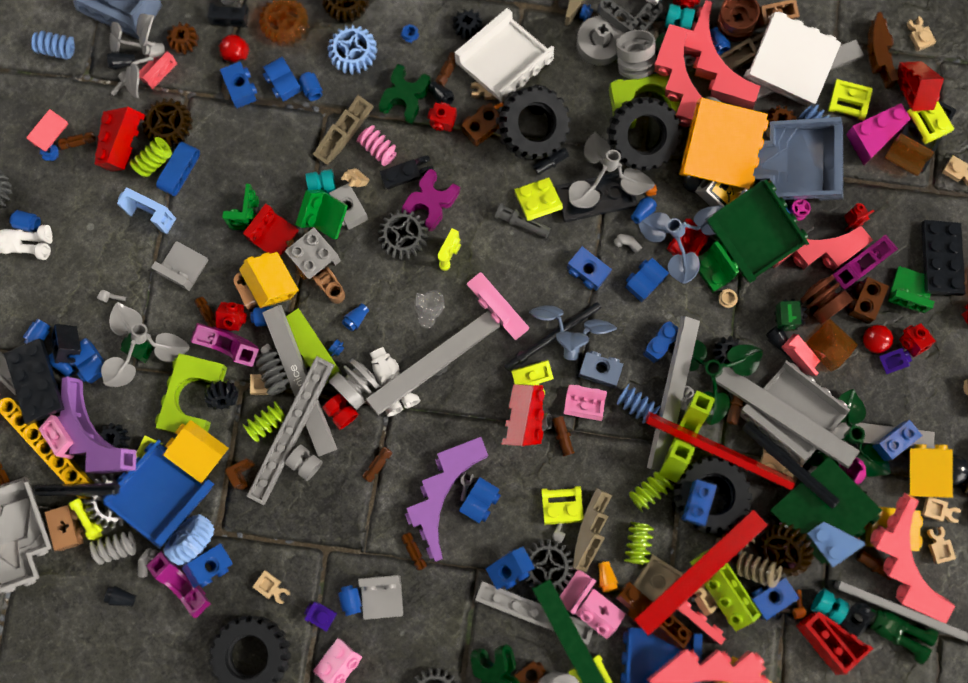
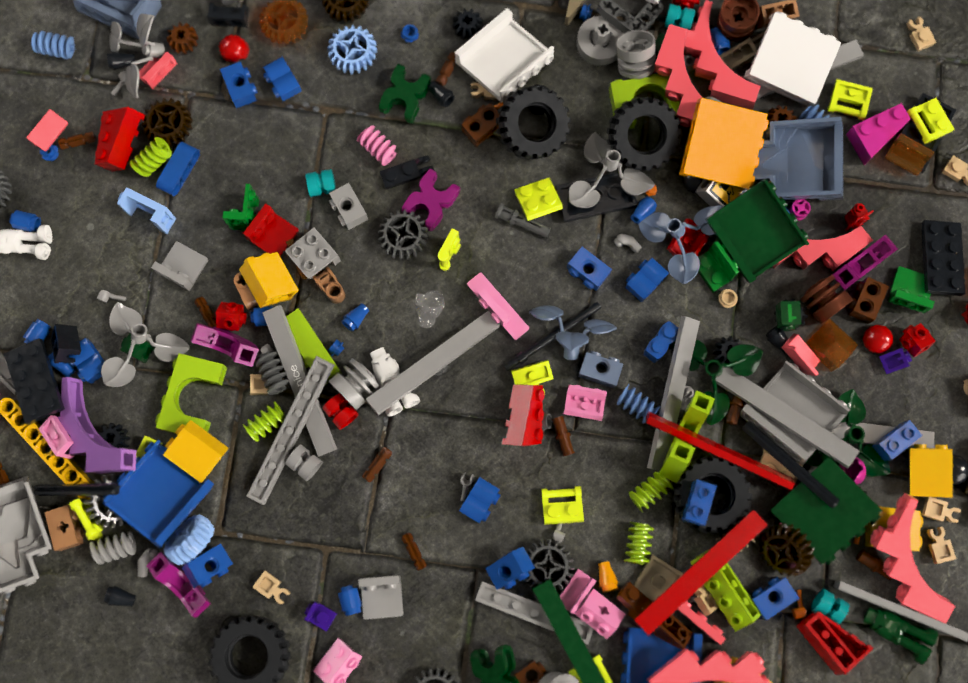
black gear [204,380,238,410] -> none
reddish brown panel [225,458,255,490] -> none
green bracket [295,189,348,239] -> none
blue brick [298,72,322,101] -> none
dark tan slope [313,95,374,165] -> none
tan plate [341,168,370,187] -> none
medium lavender arch [405,437,488,562] -> none
red brick [428,102,457,132] -> none
black axle [533,147,569,175] -> none
dark tan slope [573,488,612,572] -> none
dark tan piece [736,551,782,588] -> none
medium blue wing [807,522,866,567] -> none
black brick [840,602,875,637] -> none
reddish brown slope [868,12,899,89] -> none
red wedge [897,61,944,111] -> none

